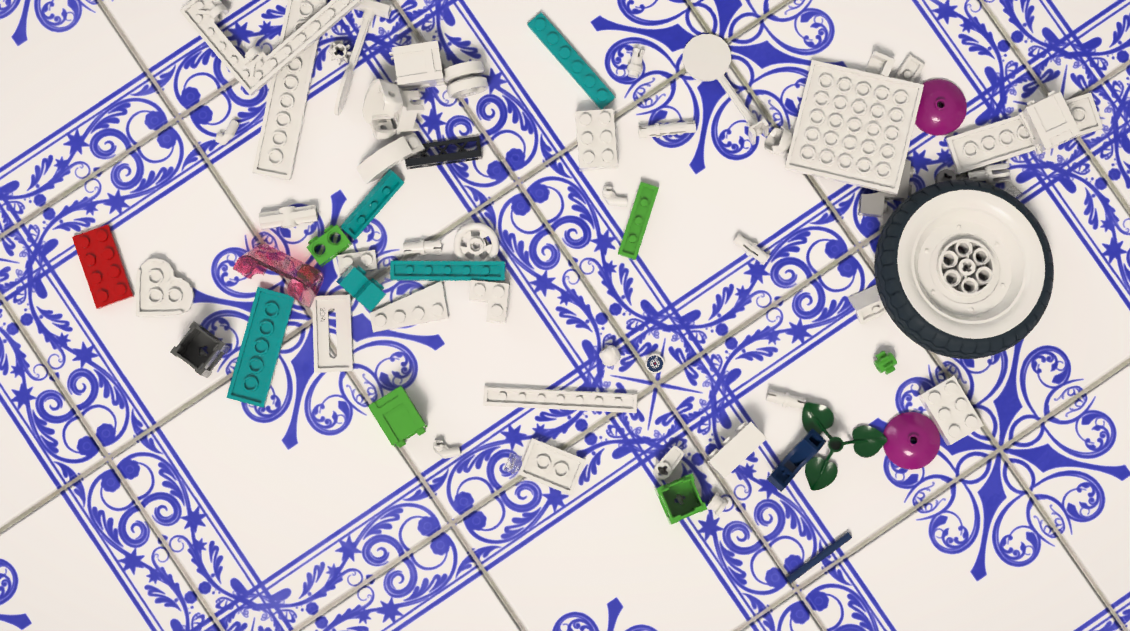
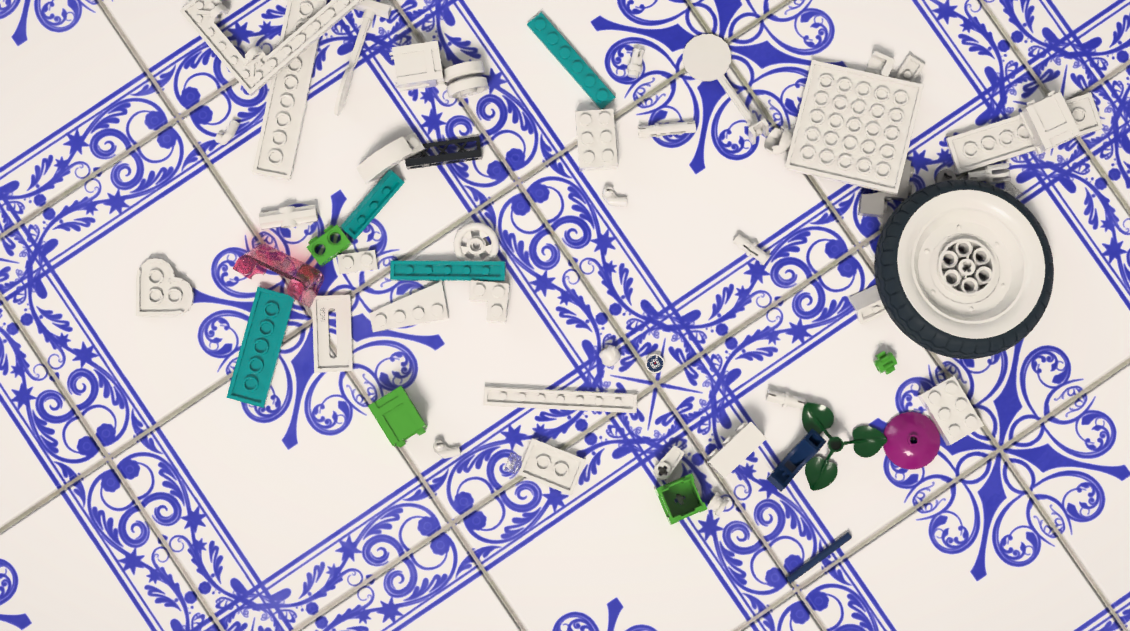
red plate [72,224,134,309] -> none
dark grey container [170,321,231,378] -> none
white gear [328,40,352,65] -> none
teal brick [336,265,386,312] -> none
white piece [362,78,425,140] -> none
white pin [403,239,442,255] -> none
bright green plate [618,182,659,261] -> none
magenta dish [915,79,967,136] -> none

